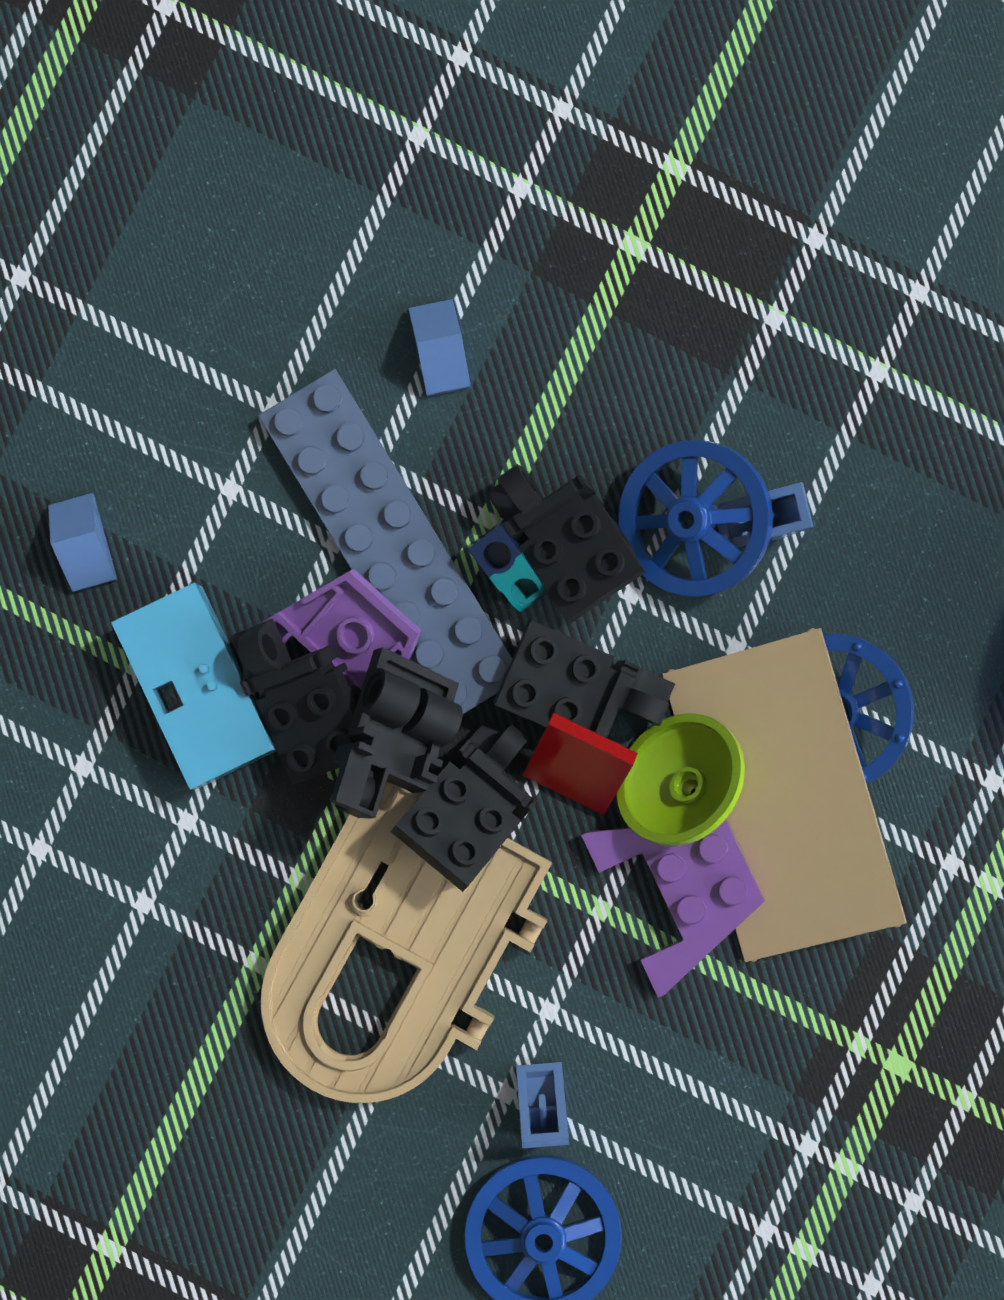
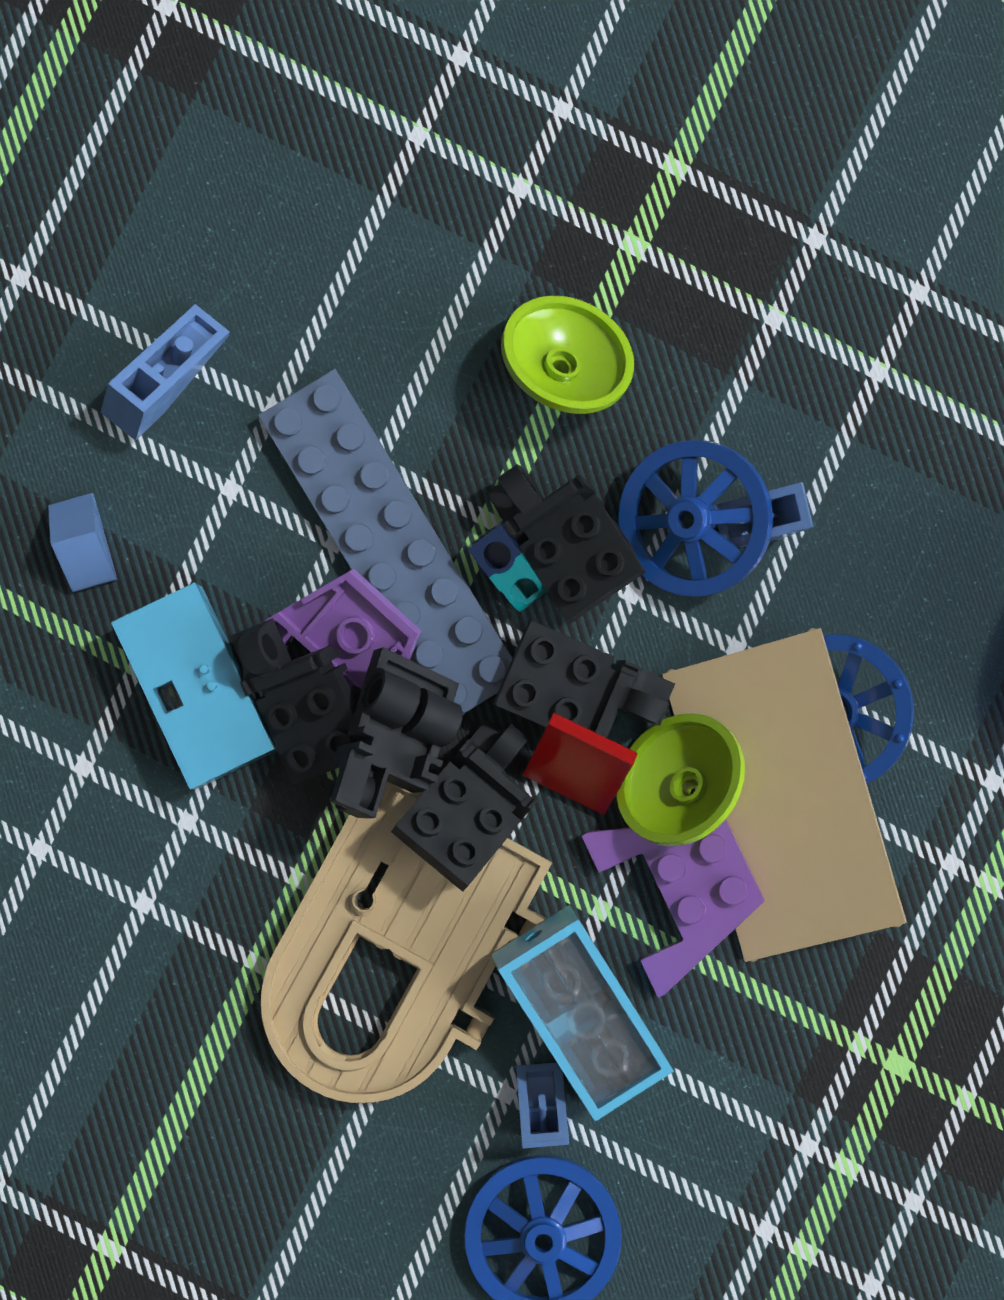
medium blue slope [408,299,471,397] -> none
none -> medium blue slope [101,304,230,441]
none -> clear brick [492,905,674,1121]
none -> lime dish [501,296,634,414]

